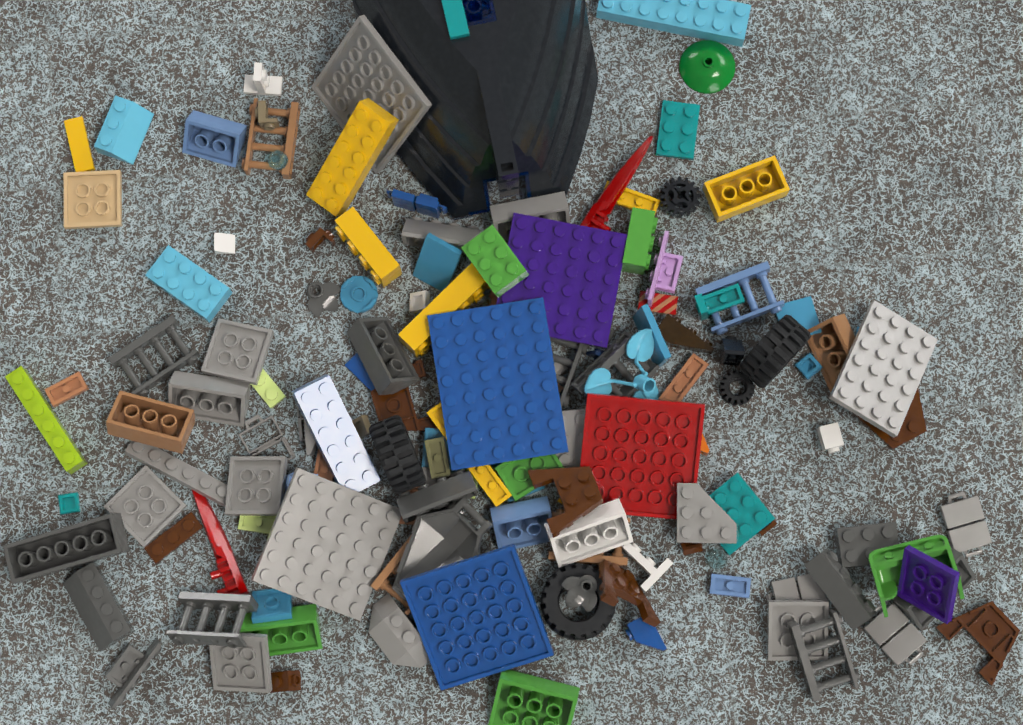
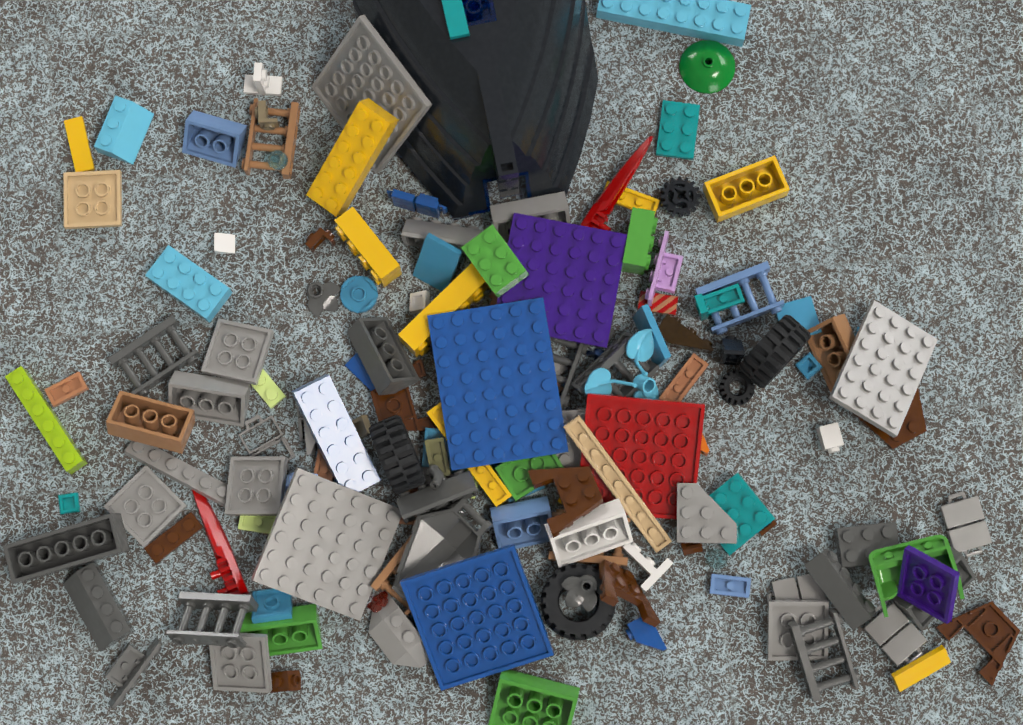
none -> clear red plant [367,591,388,613]
none -> dark grey arm [426,465,444,490]
none -> tan tile [563,415,672,553]
none -> yellow tile [891,645,951,692]

